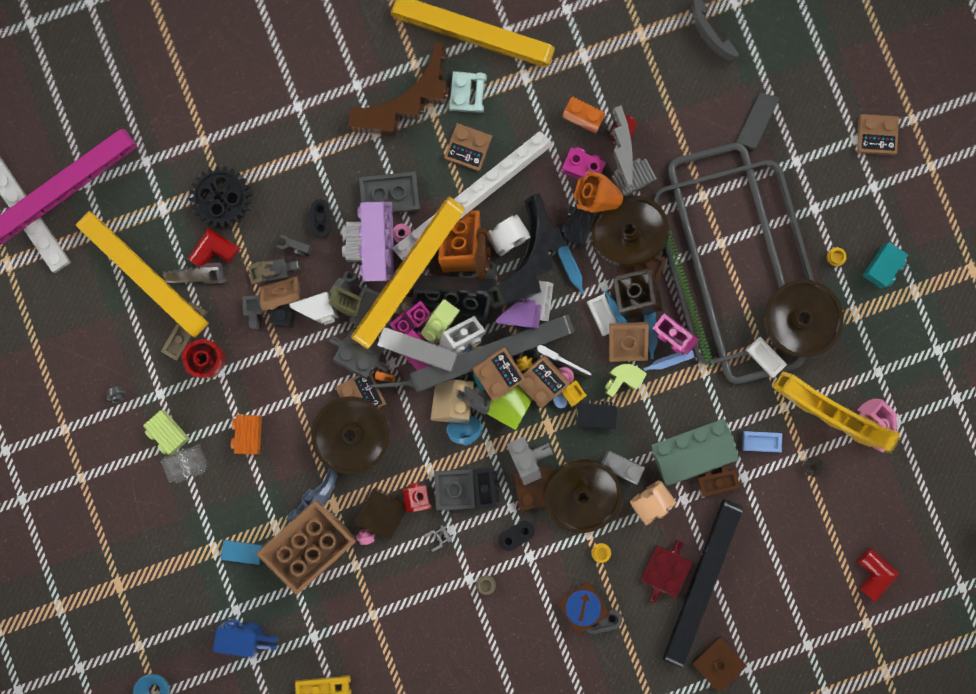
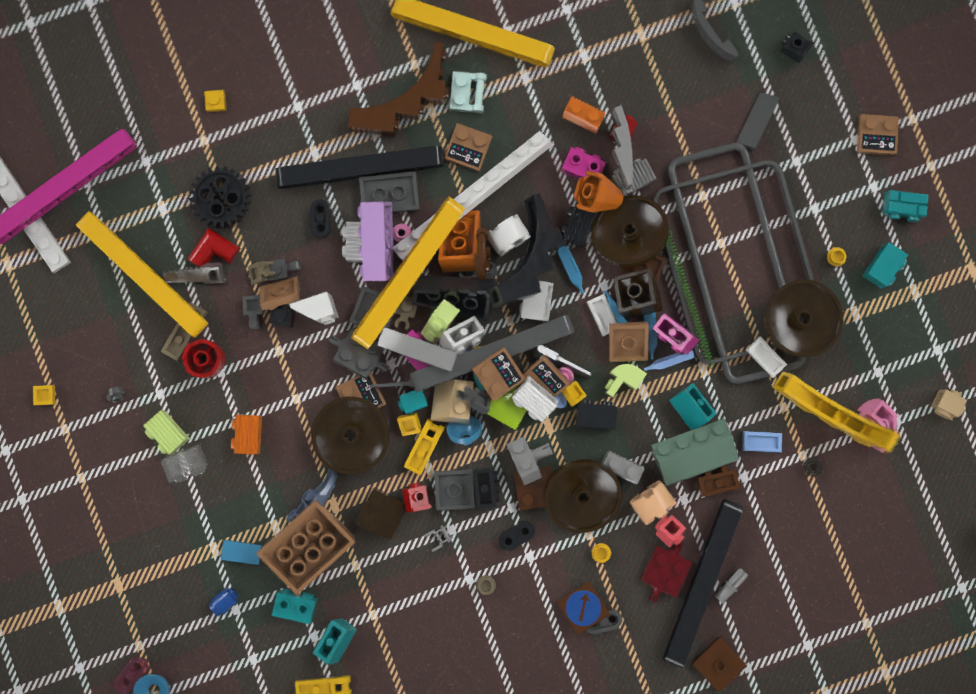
blue brick [213,619,279,658] -> none
dark grey plate [276,235,313,257] -> none
dark grey plate [329,271,359,296] -> none
olive slope [329,286,361,316] -> none
bright pink plate [356,529,375,545] -> none
orange tile [375,371,396,383] -> none
dark pink slope [389,301,431,335] -> none
medium lavender slope [496,299,542,328] -> none
yellow plate [515,355,533,371] -> none
red brick [857,547,900,603] -> none
none -> yellow plate [33,385,55,405]
none -> clear pink plate [114,657,148,693]
none -> yellow plate [205,90,226,112]
none -> blue brick [209,587,239,616]
none -> teal brick [272,588,318,624]
none -> black beam [275,146,445,189]
none -> teal brick [313,618,357,665]
none -> yellow plate [397,412,422,436]
none -> teal brick [398,390,429,414]
none -> yellow plate [403,419,445,475]
none -> white brick [512,376,558,422]
none -> coral brick [655,515,686,548]
none -> teal brick [669,383,717,430]
none -> light grey axle [714,568,748,604]
none -> black brick [781,31,814,63]
none -> teal brick [882,190,929,222]
none -> tan brick [931,389,967,421]

